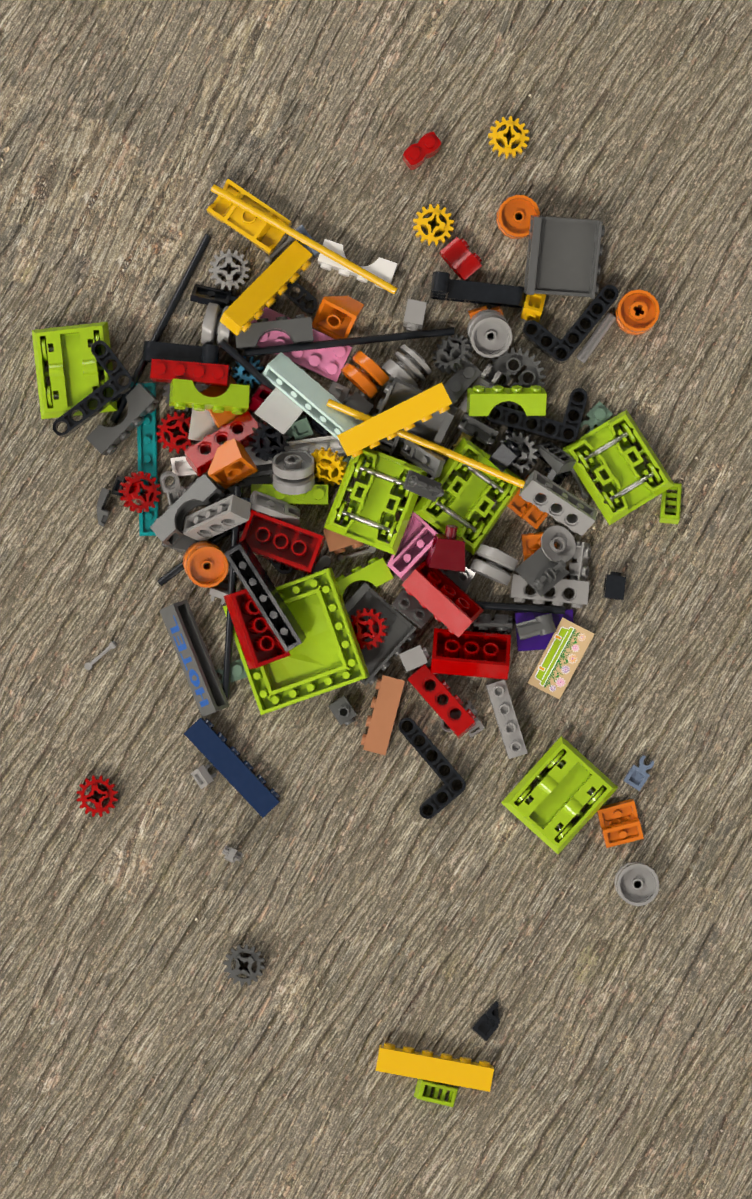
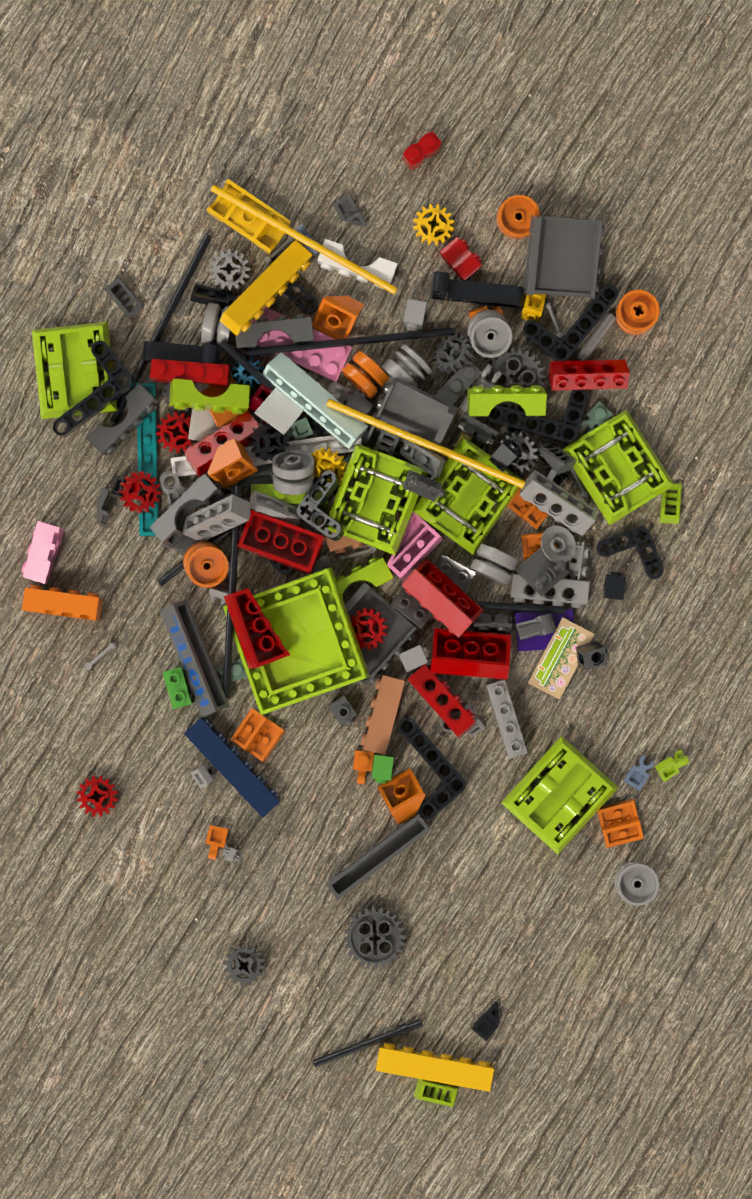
brick [224,539,306,652] -> none
yellow brick [337,382,452,458] -> none
dark red torso [426,525,465,572] -> none
yellow gear [488,116,529,159] -> none
none -> bright pink wedge [21,521,65,584]
none -> orange wedge [22,585,103,621]
none -> dark grey slope [104,277,144,319]
none -> bright green brick [162,667,193,709]
none -> orange plate [205,825,229,860]
none -> orange slope [230,708,285,762]
none -> black beam [297,471,344,541]
none -> black bar [313,1019,423,1068]
none -> dark grey brick [326,813,430,900]
none -> dark grey slope [332,194,367,227]
none -> dark grey gear [344,906,406,969]
none -> orange plate [353,750,374,784]
none -> bright green brick [372,754,394,784]
none -> orange slope [377,768,425,825]
none -> light grey hinge [546,302,564,340]
none -> red brick [548,359,630,391]
none -> black brick [576,641,608,670]
none -> black beam [596,526,664,580]
none -> lime plate [655,750,690,782]

